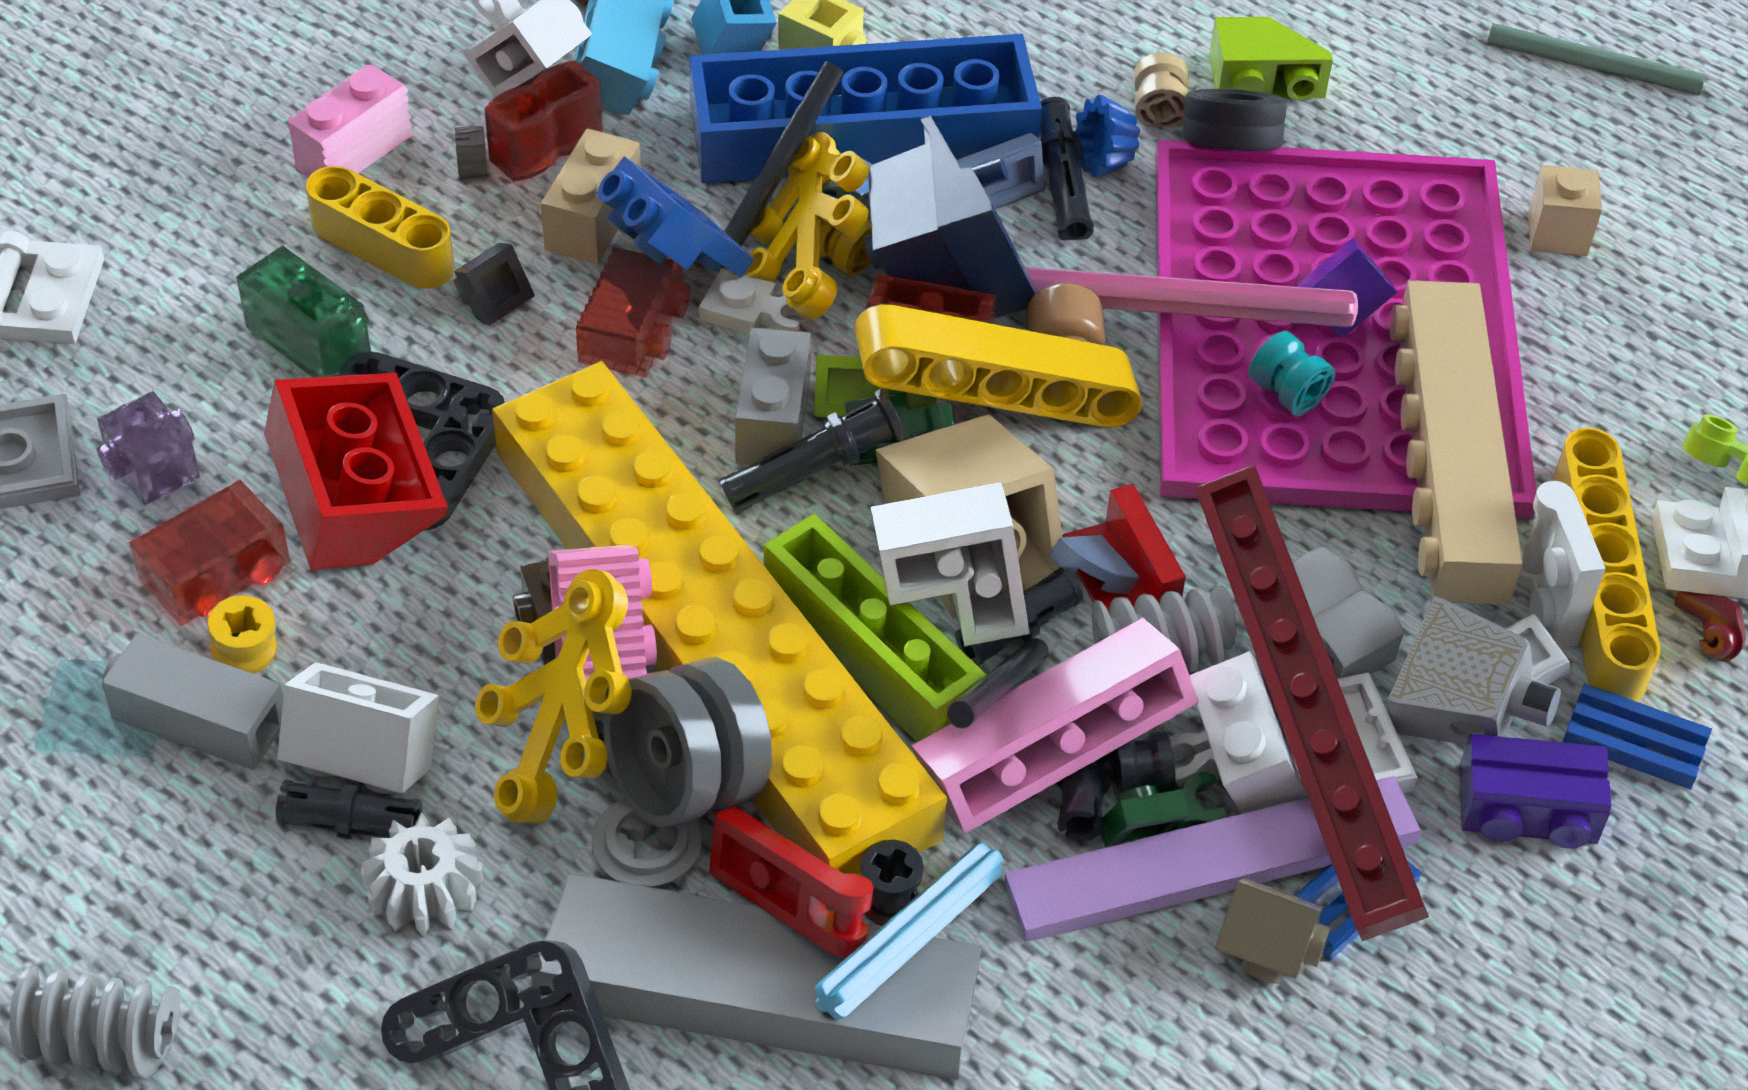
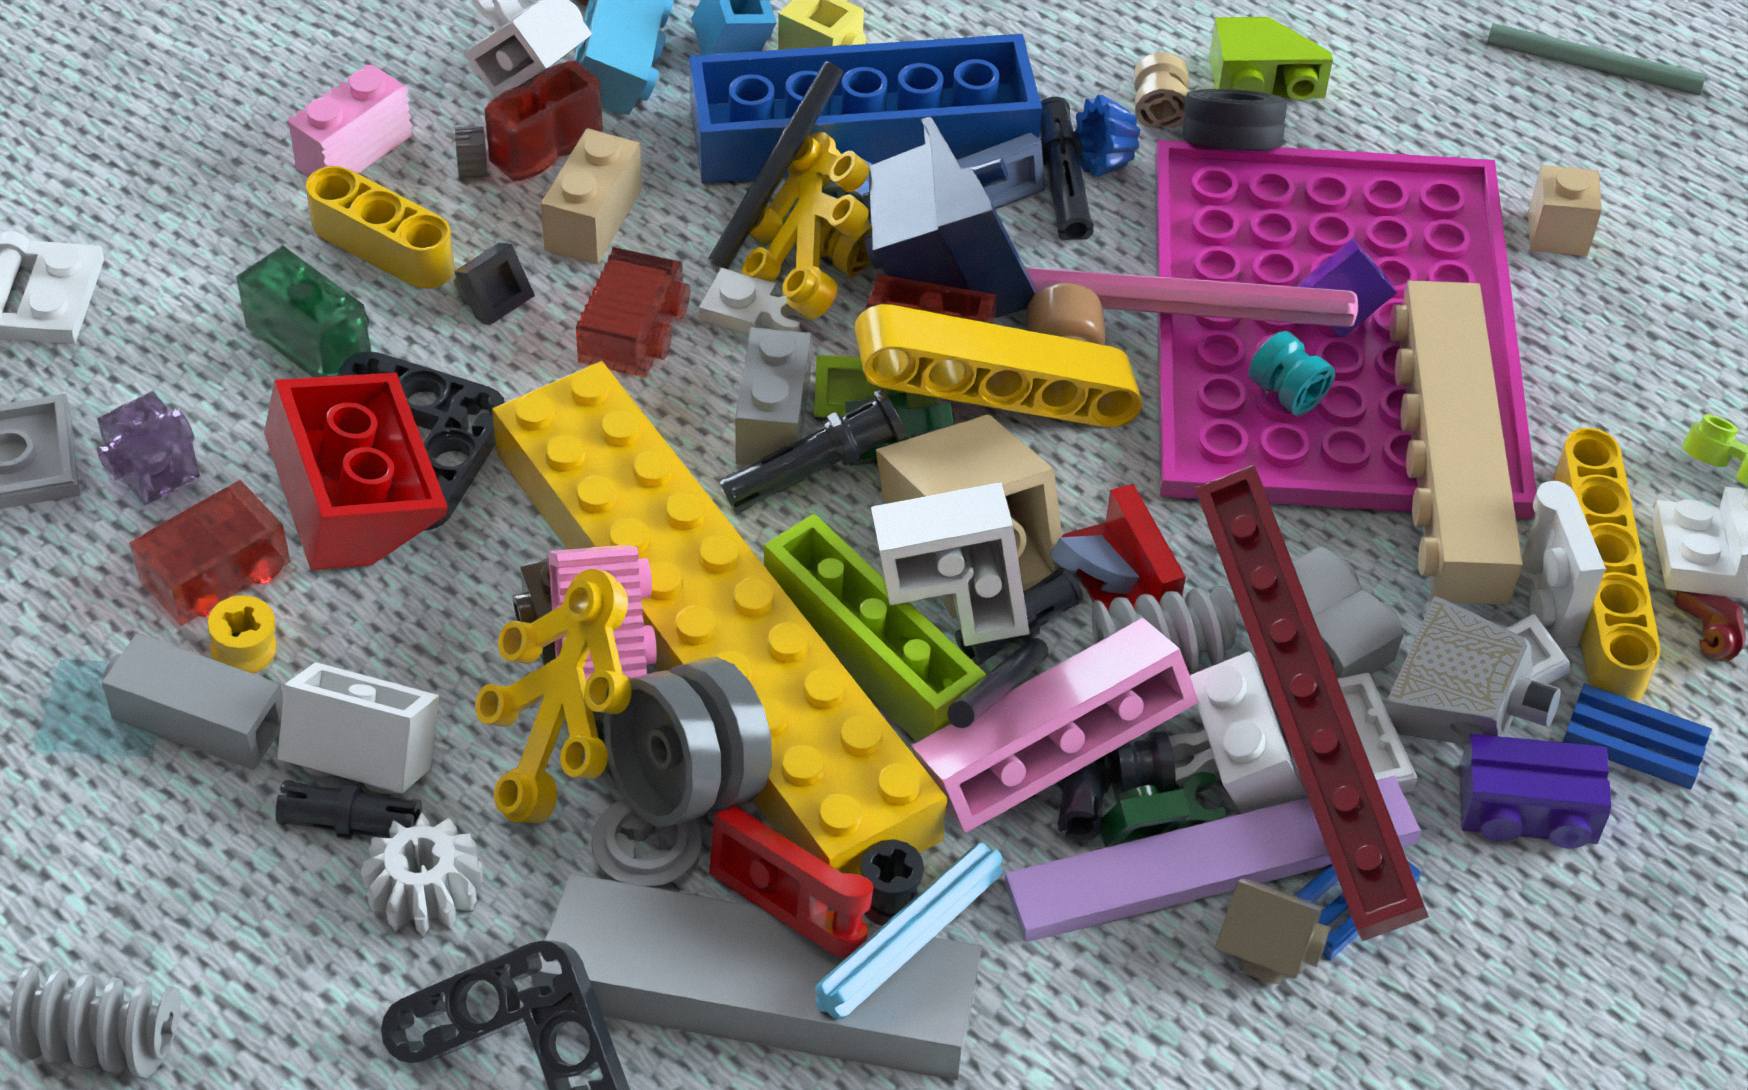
blue plate [596,156,755,278] -> none

